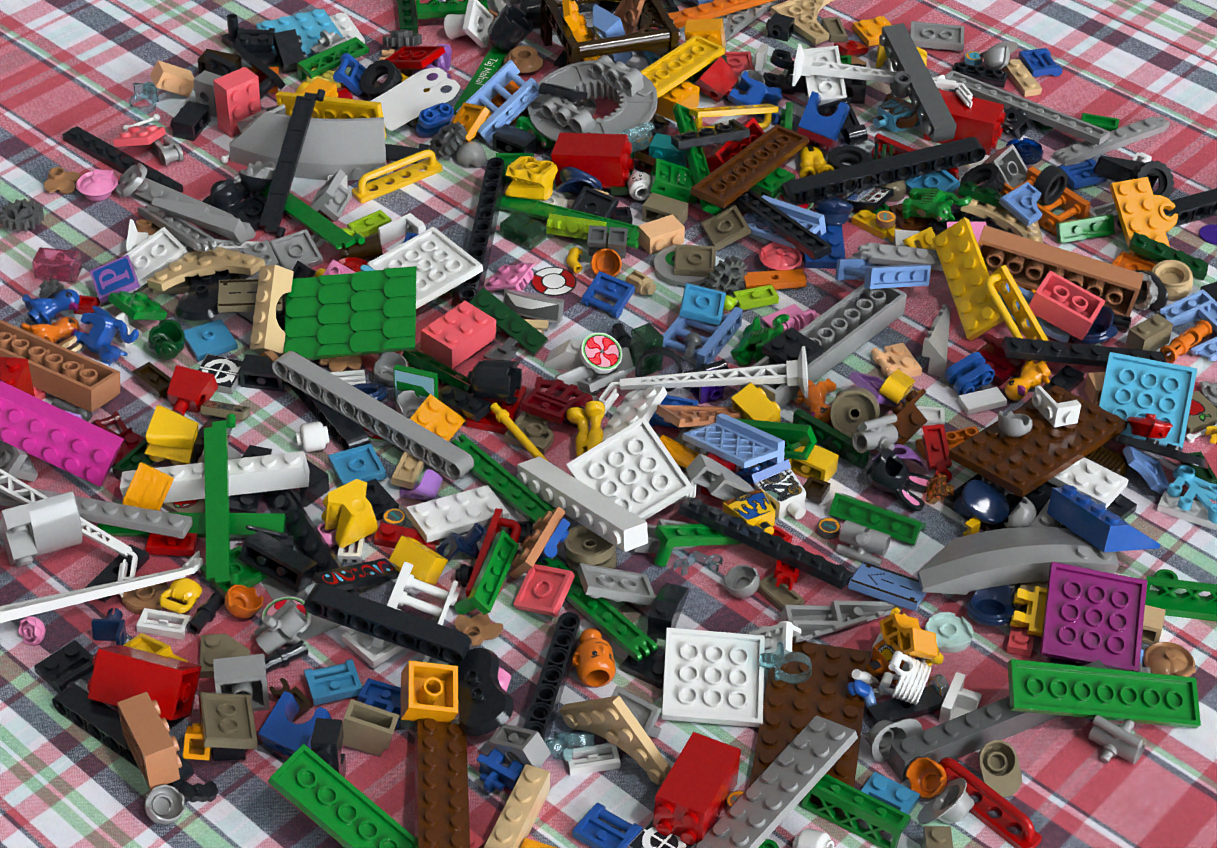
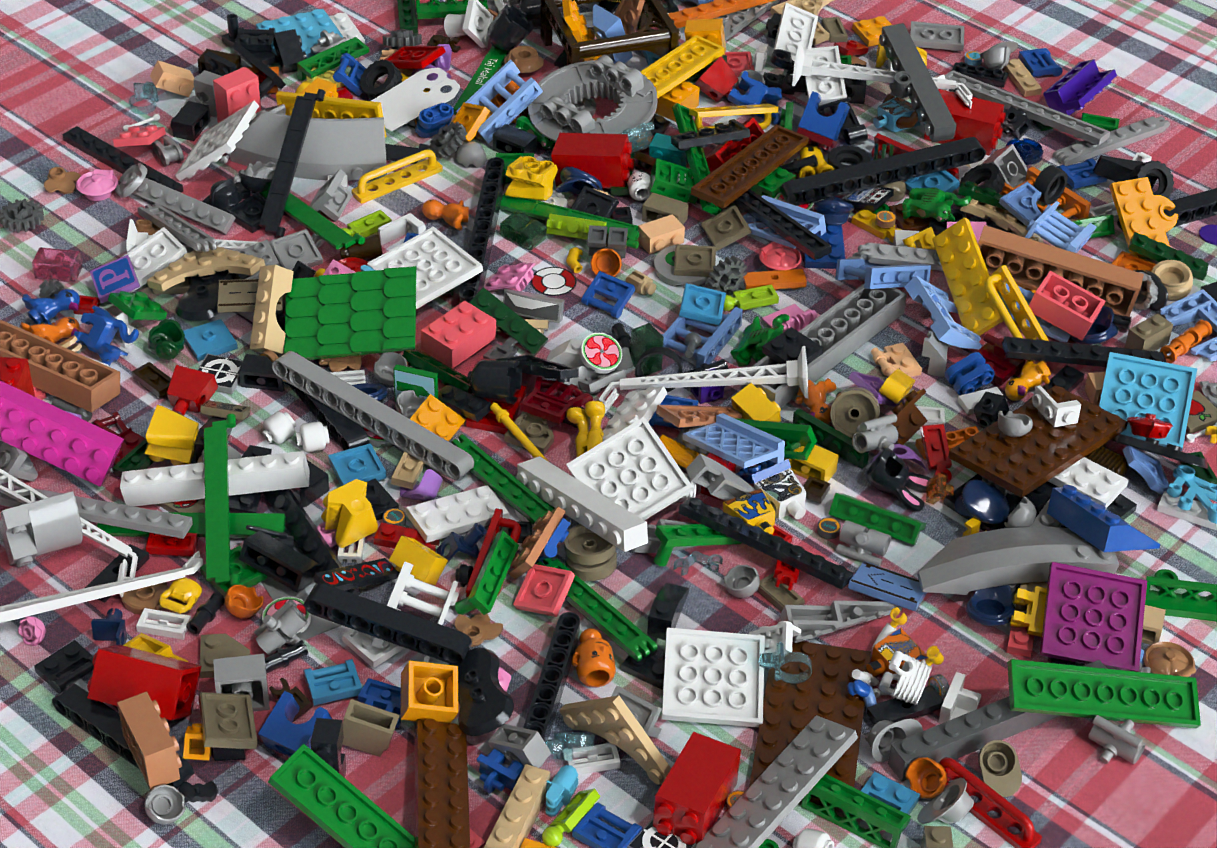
light orange window [122,462,174,511] -> none
light grey wedge [151,197,256,243] -> none
black plate [539,83,588,103] -> none
light grey plate [577,563,656,606] -> none
light orange brick [879,613,938,659] -> none
light aqua tile [924,612,973,653] -> none
none -> white plate [175,100,259,181]
none -> white head [262,411,296,444]
none -> orange animal [422,199,469,231]
none -> dark brown plate [427,35,460,53]
none -> black wing [497,355,579,382]
none -> lime plate [542,788,601,847]
none -> medium azure arm [545,765,578,817]
none -> white plate [773,3,818,61]
none -> black pin [779,155,818,174]
none -> light blue wedge [905,275,983,349]
none -> black brick [974,391,1009,428]
none -> light blue fence [1025,201,1097,253]
none -> dark purple brick [1043,59,1117,116]

